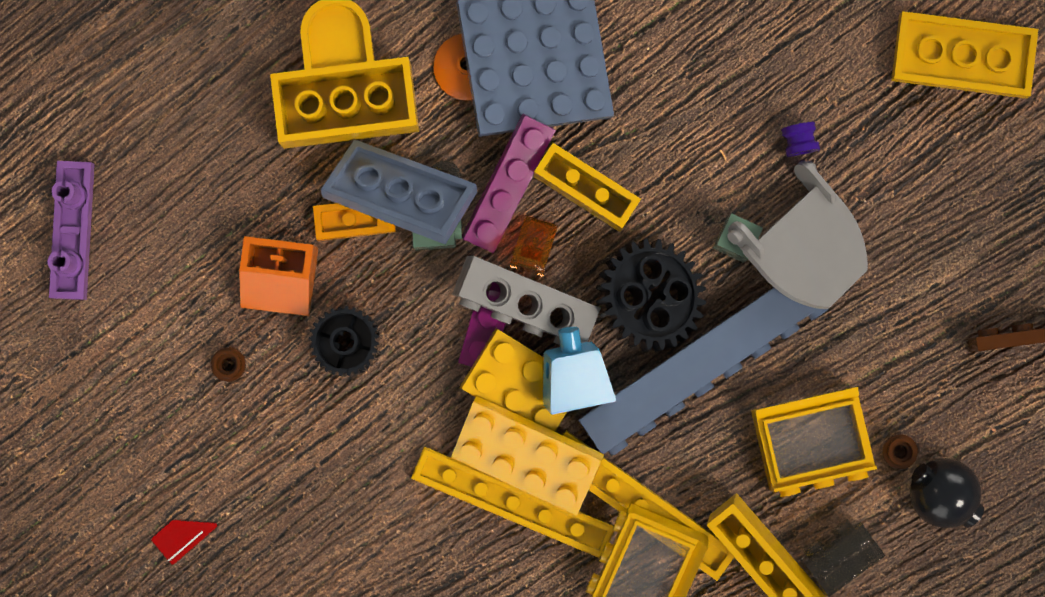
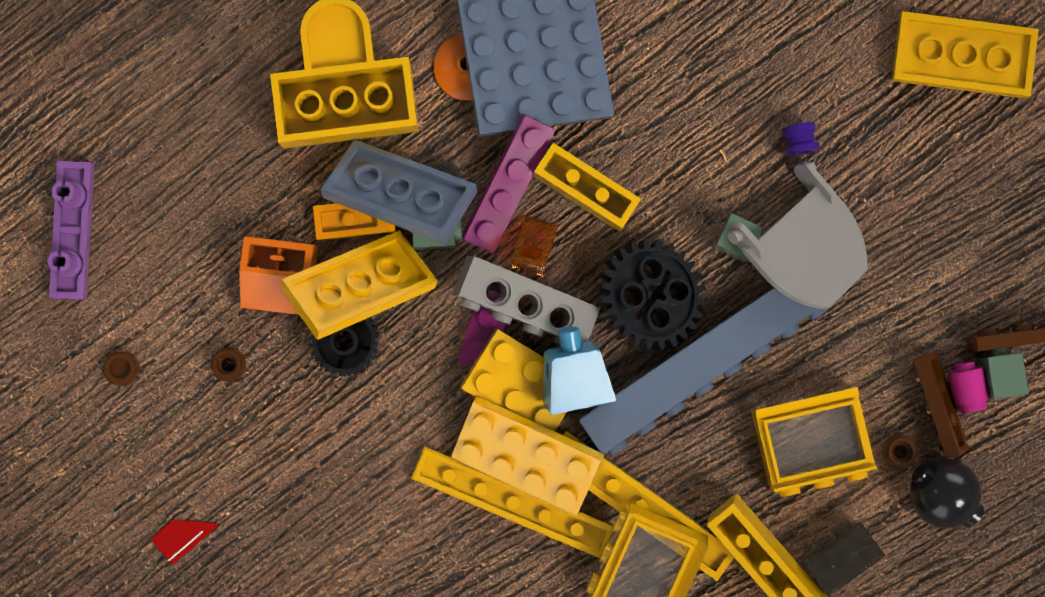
none -> reddish brown tile [103,351,140,386]
none -> yellow plate [280,230,438,340]
none -> reddish brown plate [913,351,969,459]
none -> dark pink brick [948,361,989,413]
none -> sand green brick [979,347,1029,399]

